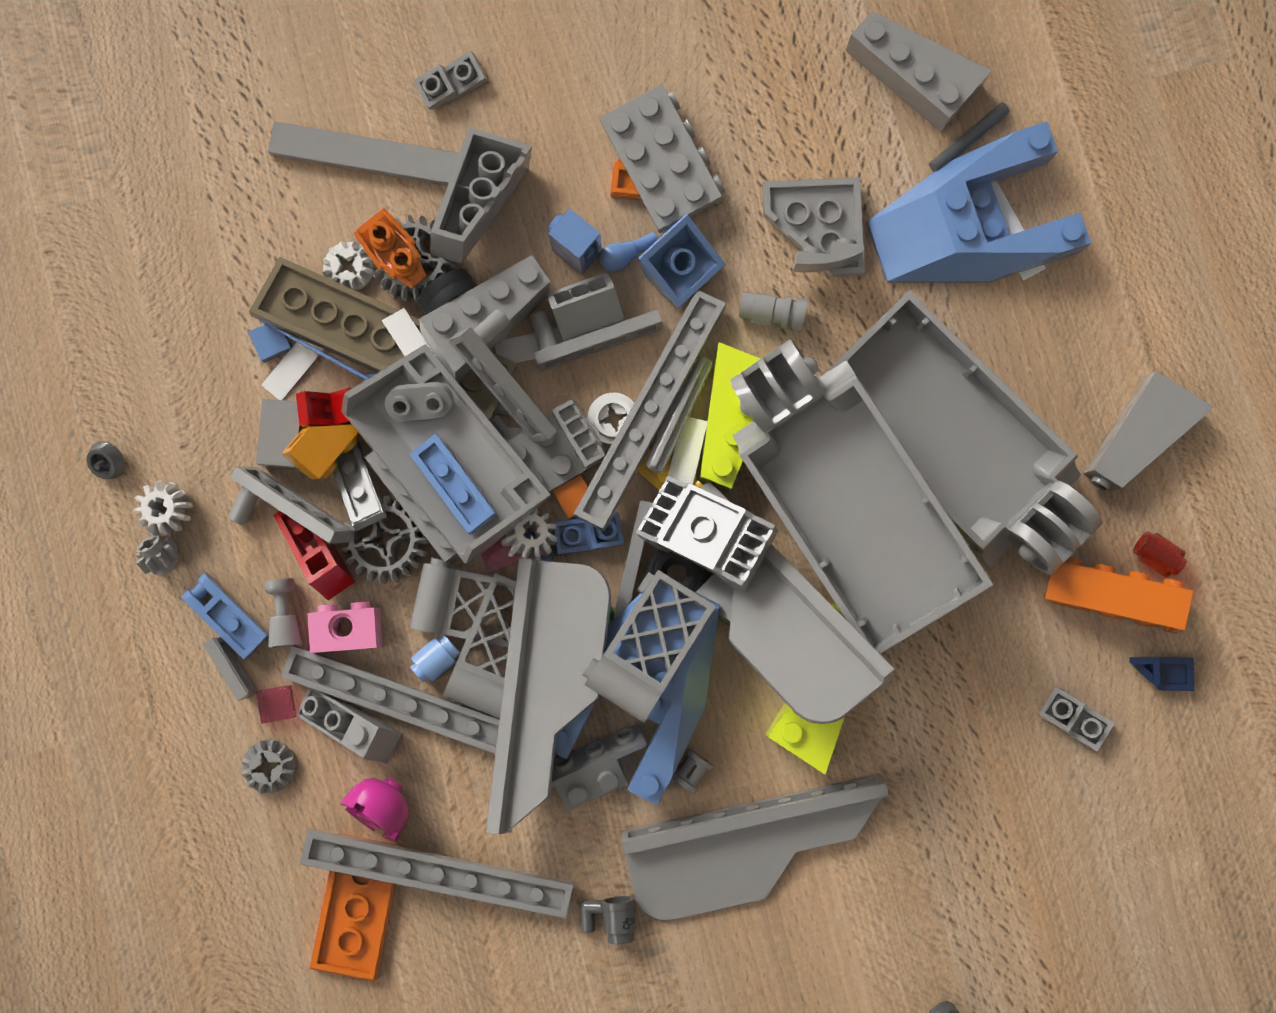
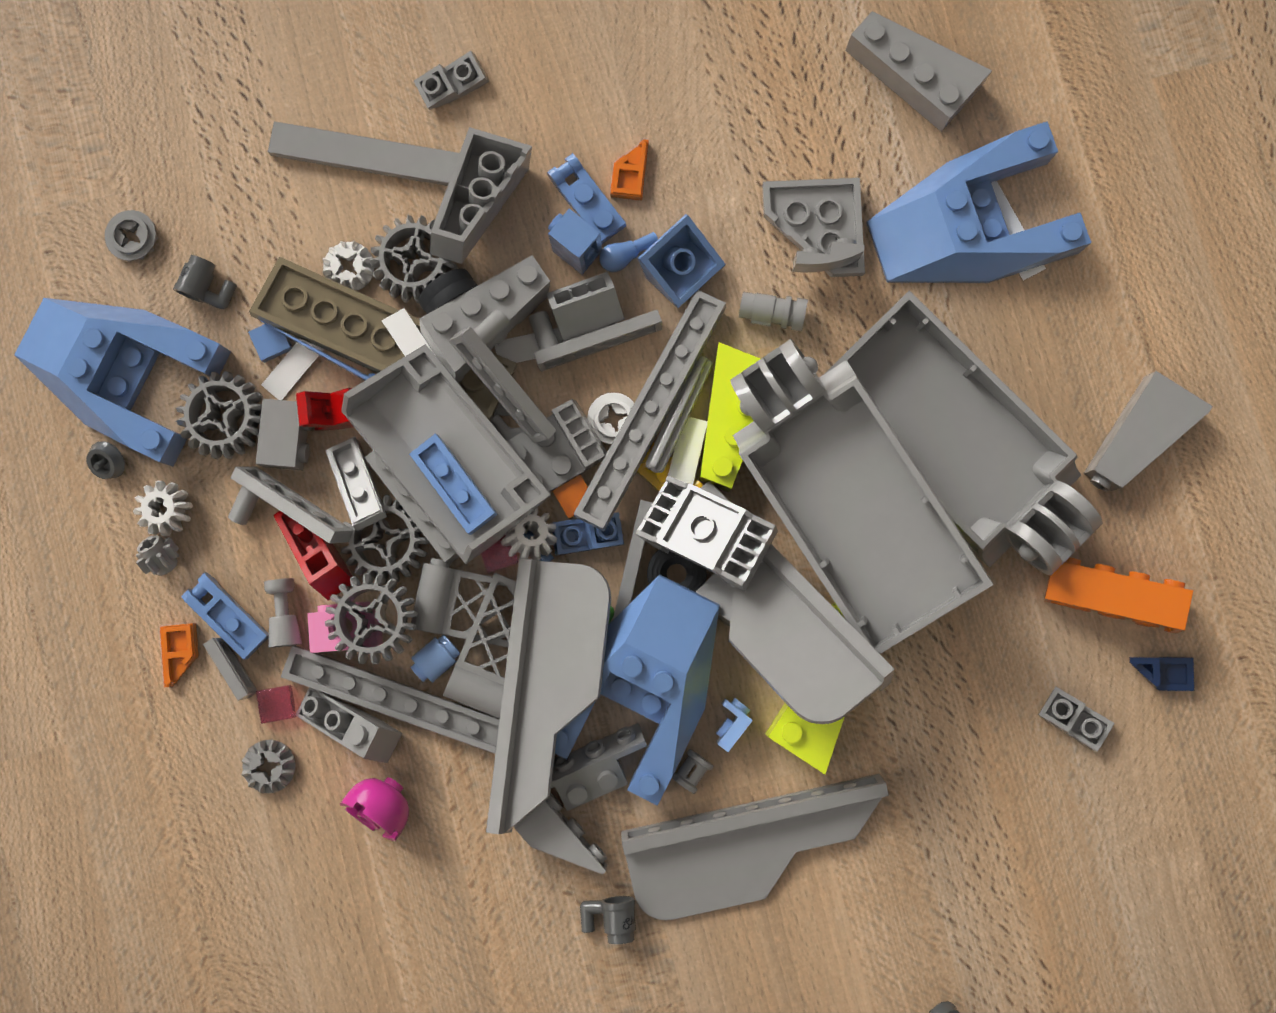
light orange slope [281,424,359,480] -> none
light grey plate [300,828,573,918] -> none
orange tile [309,833,404,982] -> none
orange connector [353,208,427,289] -> none
light grey plate [385,382,454,421] -> none
light grey piece [582,570,716,723] -> none
light grey bracket [599,84,725,233] -> none
dark grey bar [929,102,1010,172] -> none
clear red brick [1133,531,1187,578] -> none
none -> medium blue wedge [14,298,231,466]
none -> light grey gear [105,210,158,262]
none -> orange tile [160,623,199,688]
none -> dark grey piece [173,255,237,309]
none -> light grey gear [176,371,263,459]
none -> light grey gear [325,573,418,665]
none -> light grey slope [514,793,607,874]
none -> medium blue plate [547,153,626,244]
none -> light blue bracket [716,698,753,752]

